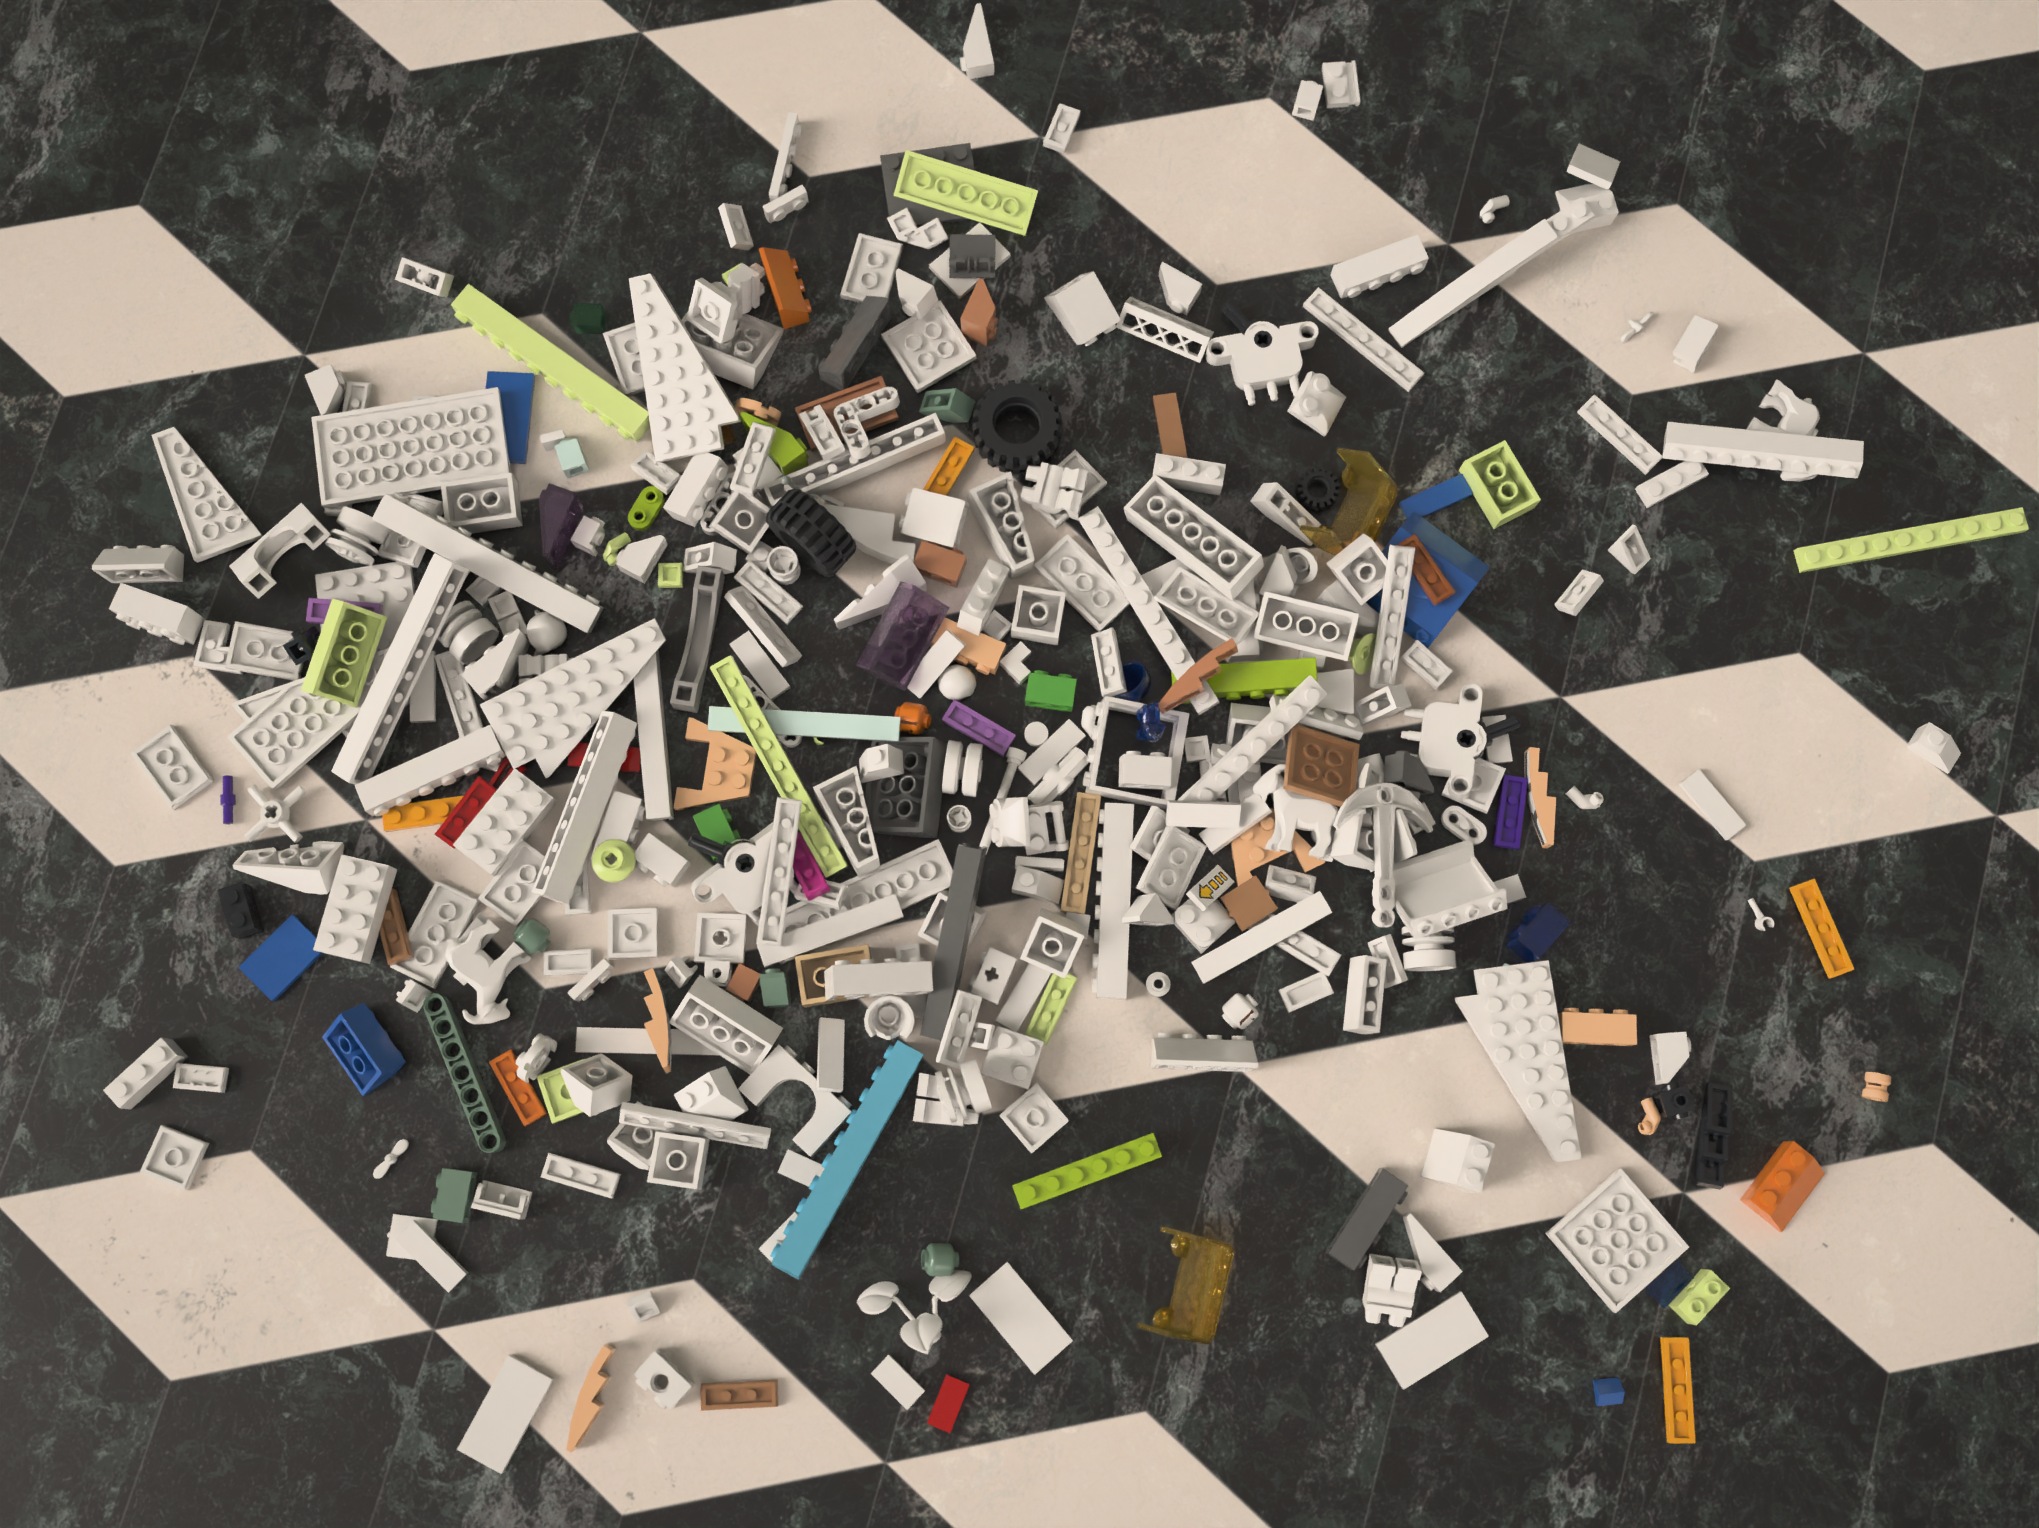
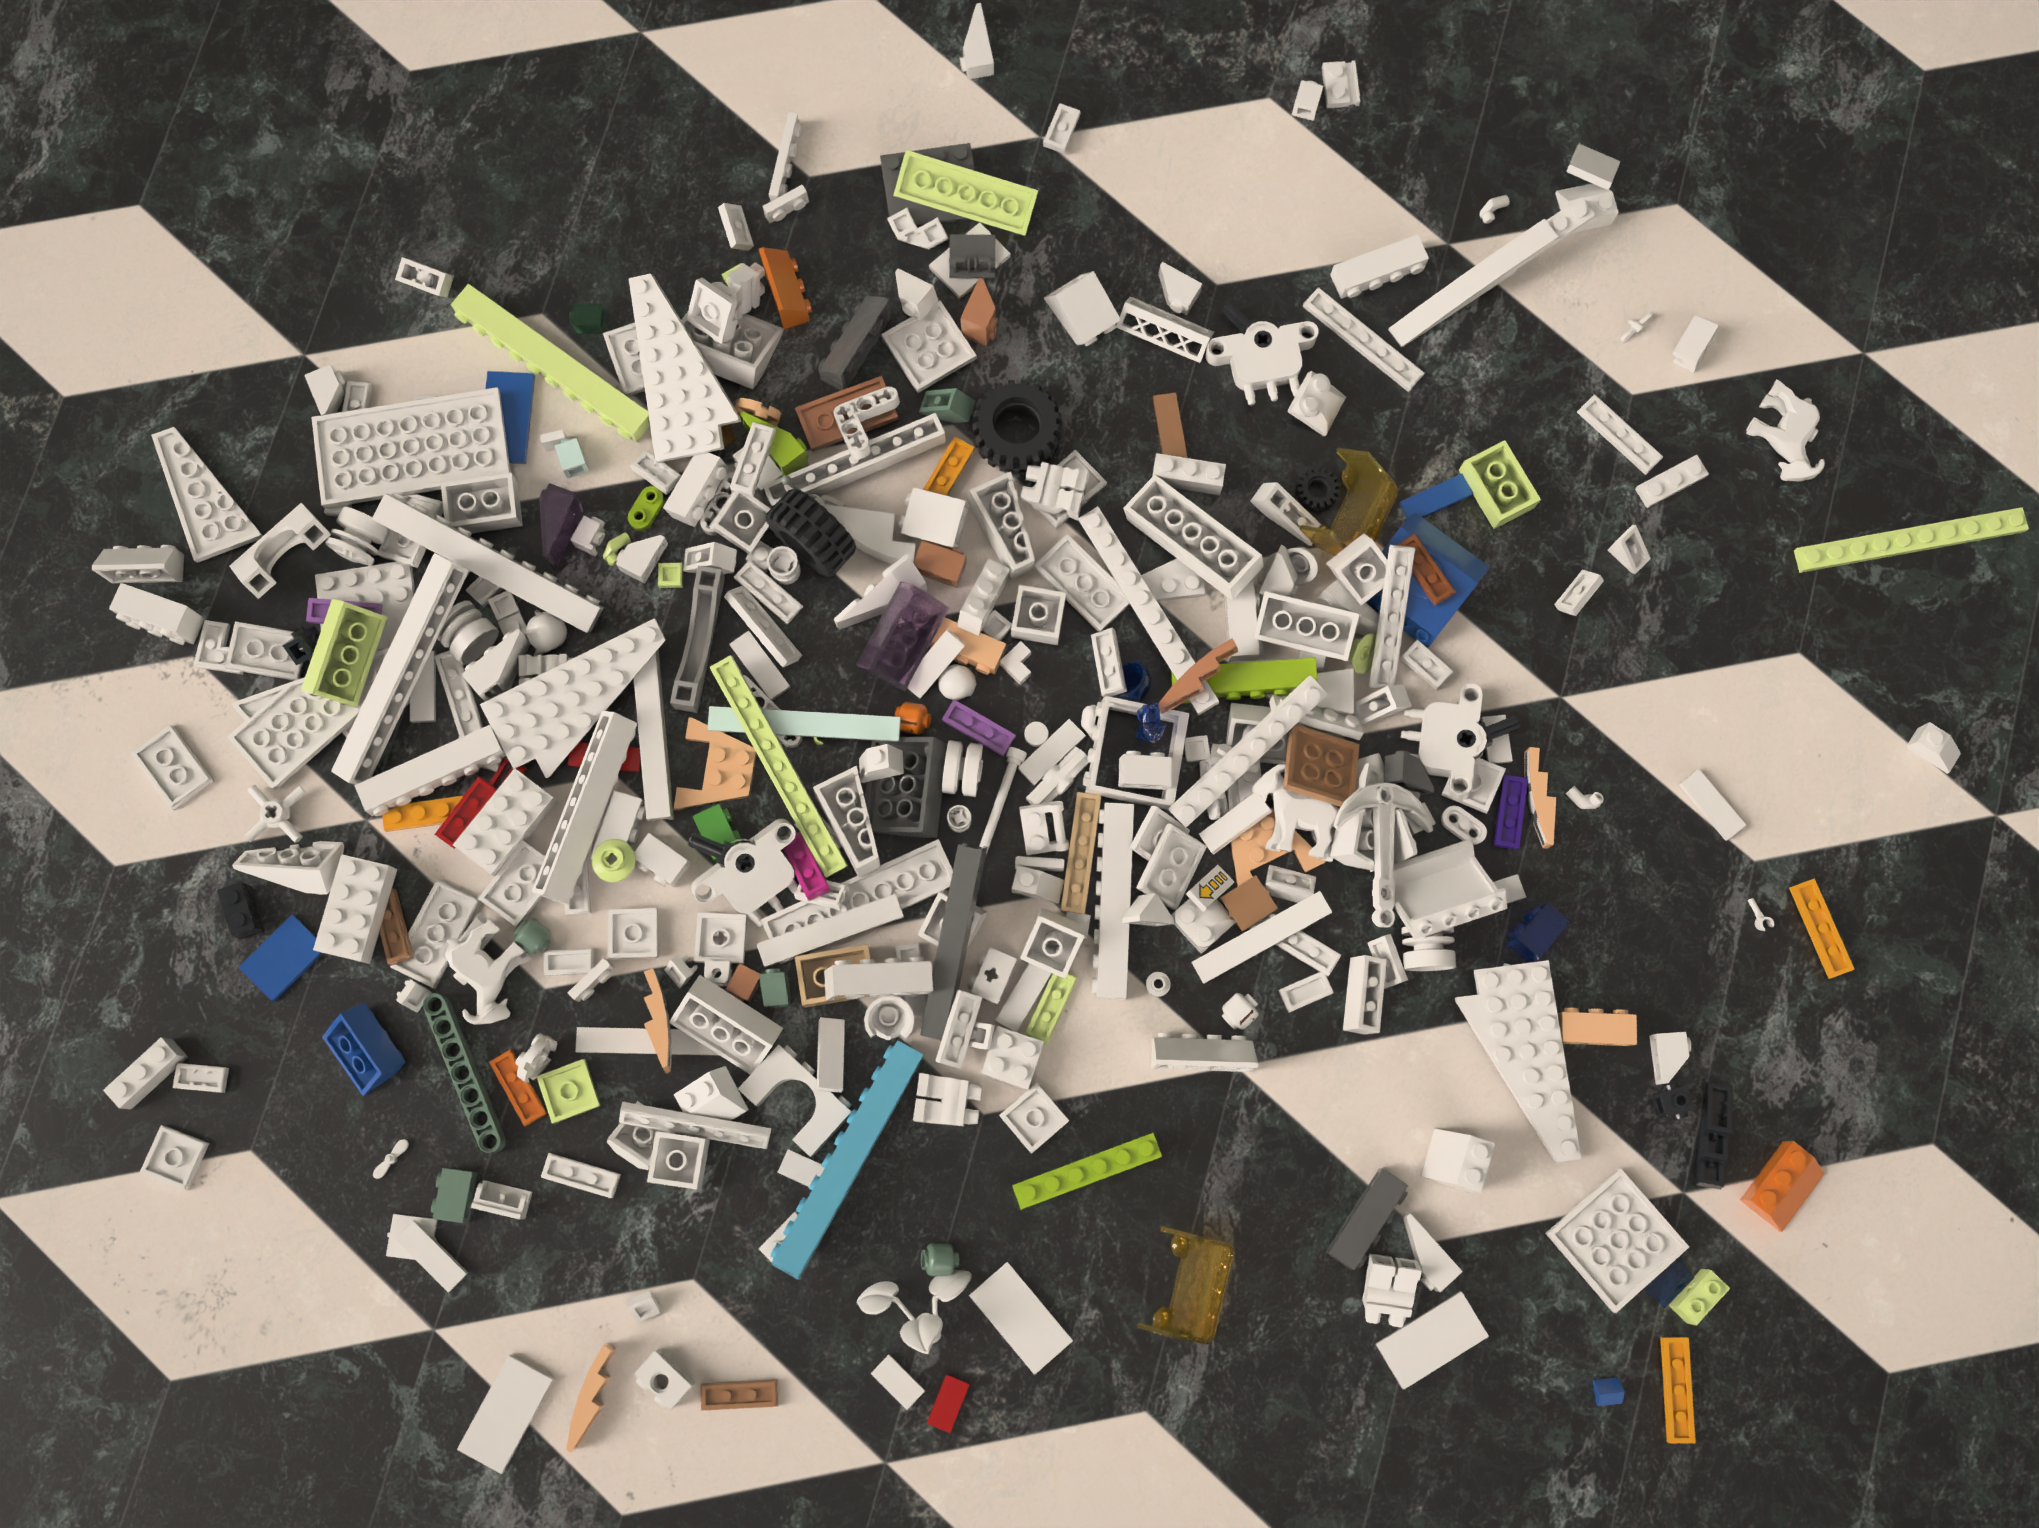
dark purple bar [220,775,236,825] -> none
white slope [561,1053,632,1117] -> none
white tile [756,797,802,947] -> none
white plate [799,404,845,461] -> none
white tile [840,233,903,303] -> none
white wheel [935,1059,992,1123] -> none
white slope [989,797,1031,847] -> none
bright green brick [1025,670,1077,712] -> none
white slope [1154,567,1259,645] -> none
white tile [1166,800,1241,828] -> none
light nougat arm [1638,1097,1661,1135] -> none
white brick [1662,422,1864,478] -> none
light nougat wheel [1862,1072,1892,1102] -> none

